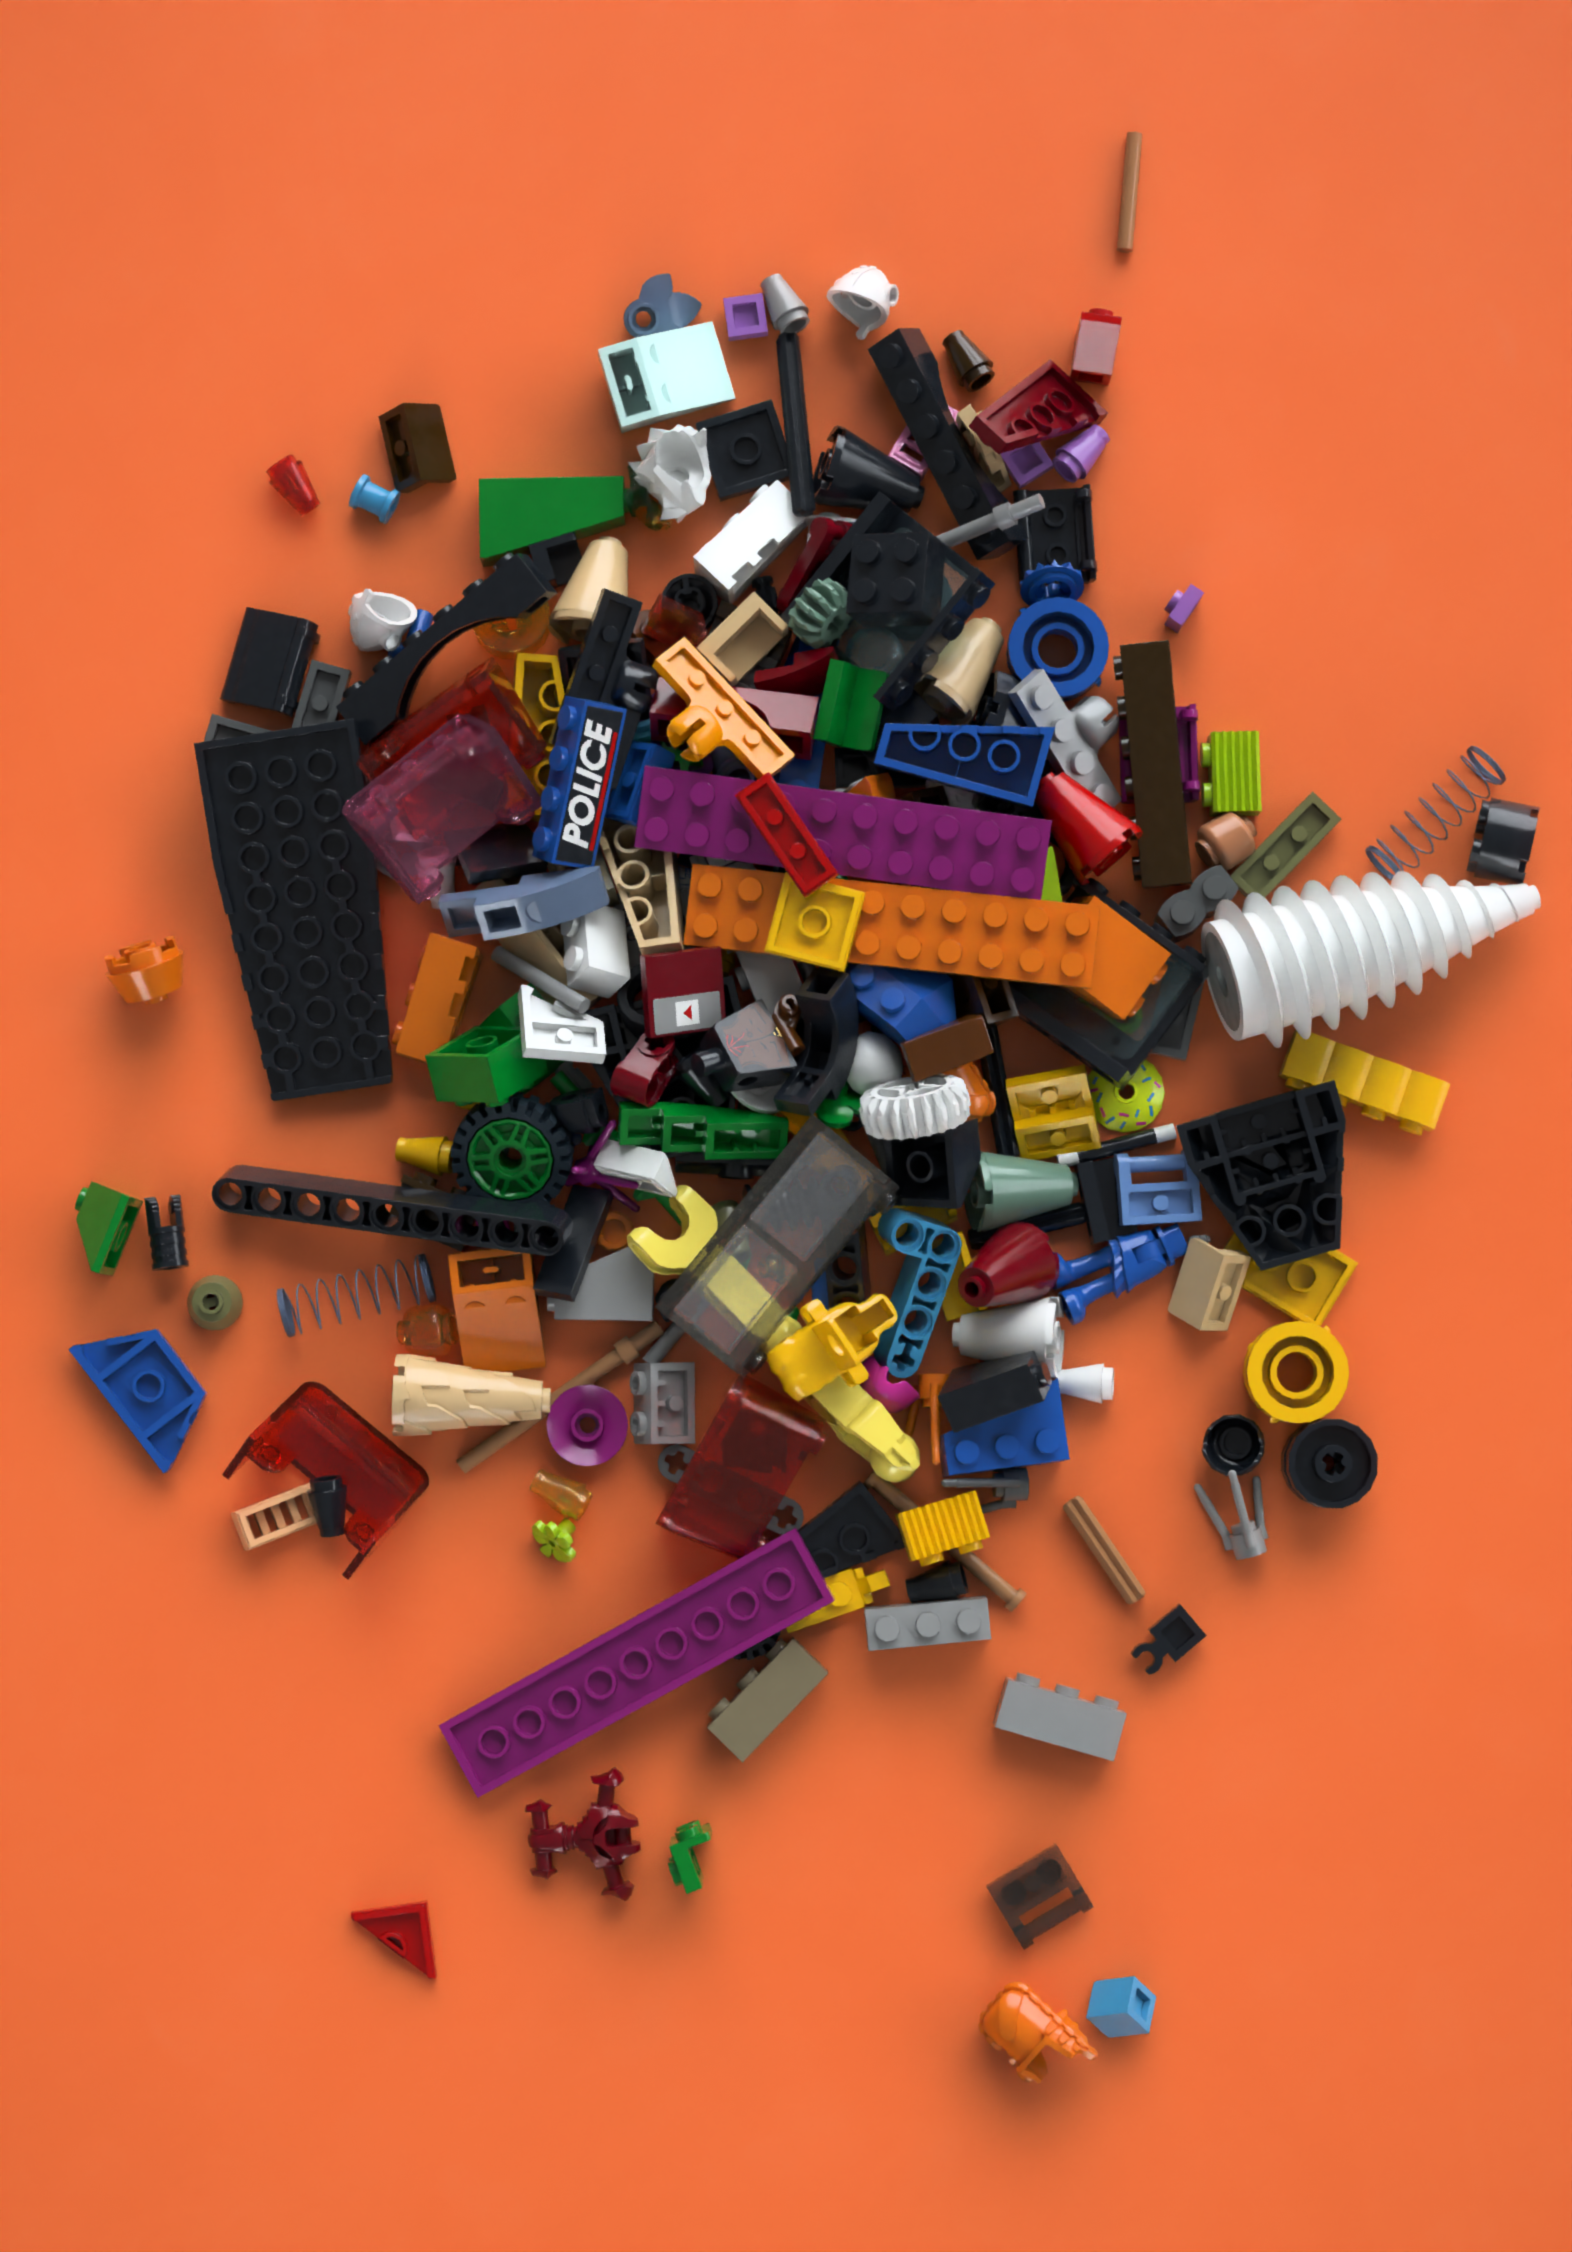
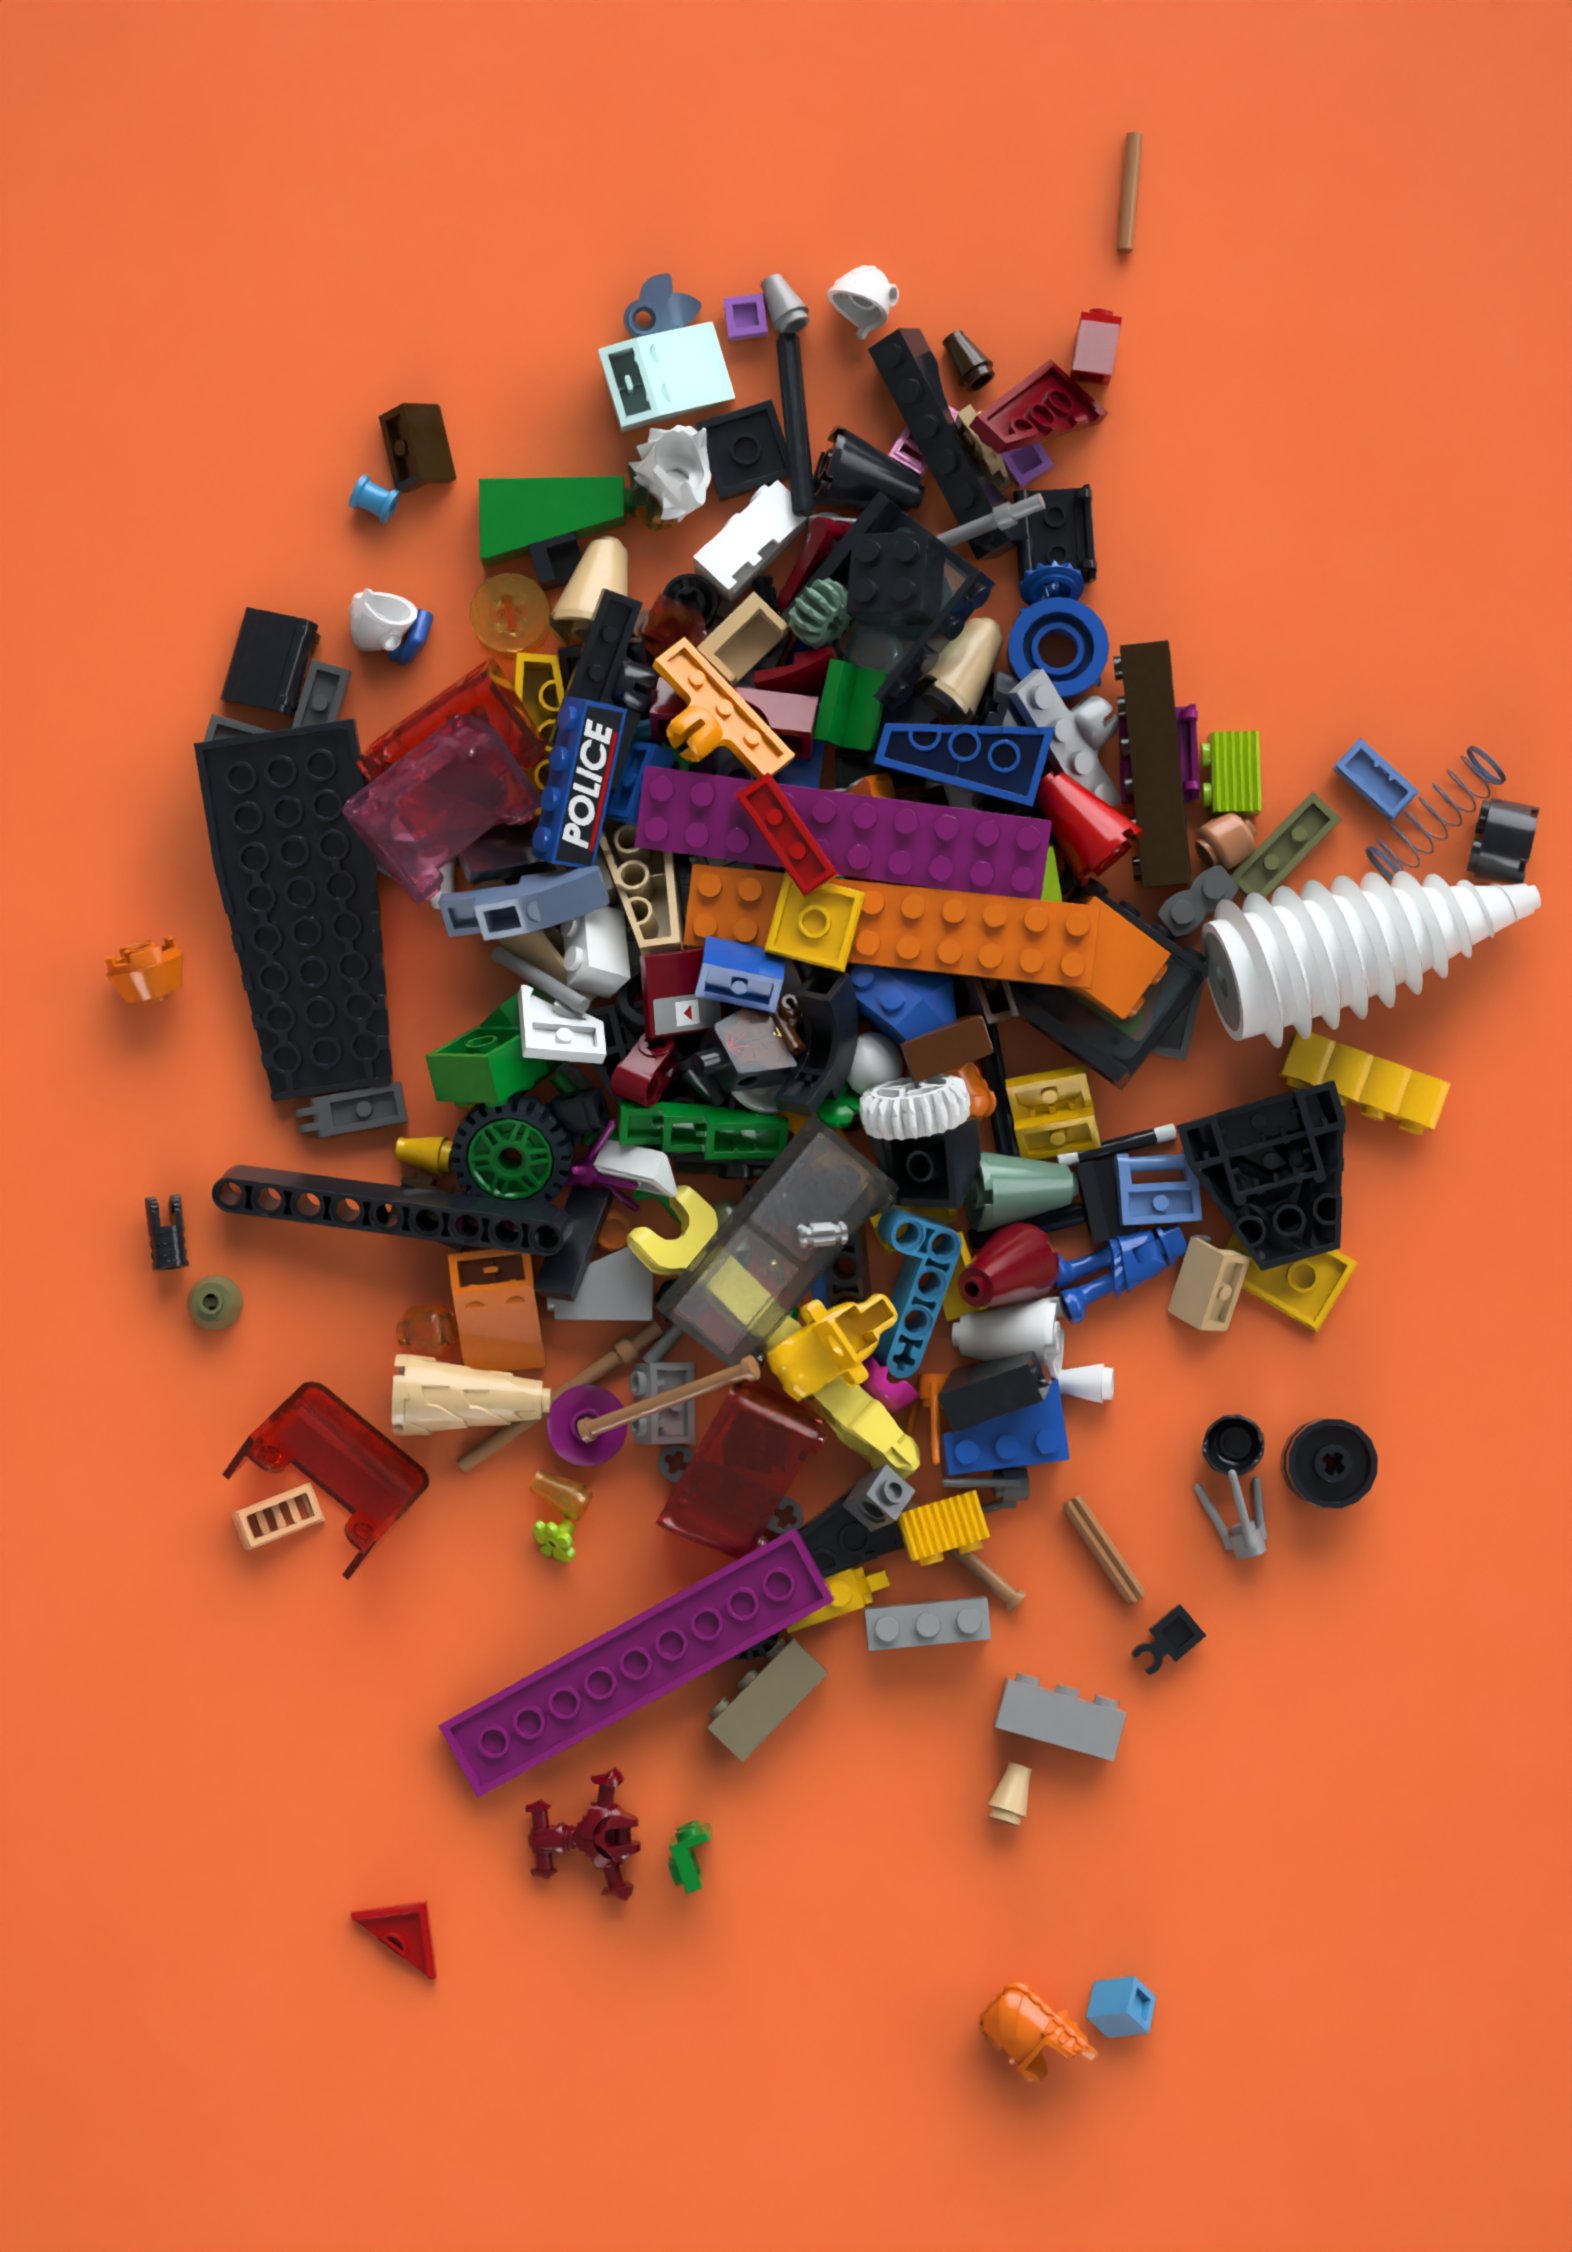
blue wing [69,1329,208,1473] -> none
green slope [75,1181,143,1276] -> none
clear red cone [266,454,321,517] -> none
sand blue piece [276,1253,436,1337] -> none
black cone [306,1475,347,1537] -> none
black arch [336,553,557,745] -> none
orange wedge [392,932,483,1064] -> none
black cone [905,1560,968,1603] -> none
clear smoke plate [986,1843,1094,1950] -> none
medium lavender cone [1052,424,1110,483] -> none
neon yellow dish [1088,1060,1165,1133] -> none
medium lavender plate [1164,584,1204,633] -> none
yellow piece [1243,1321,1349,1423] -> none
none -> dark grey hinge [295,1082,409,1139]
none -> medium nougat bar [577,1355,760,1443]
none -> blue panel [694,936,786,1013]
none -> light grey piece [797,1221,848,1248]
none -> dark grey brick [842,1464,915,1532]
none -> tan cone [987,1762,1032,1827]
none -> medium blue plate [1332,738,1419,823]

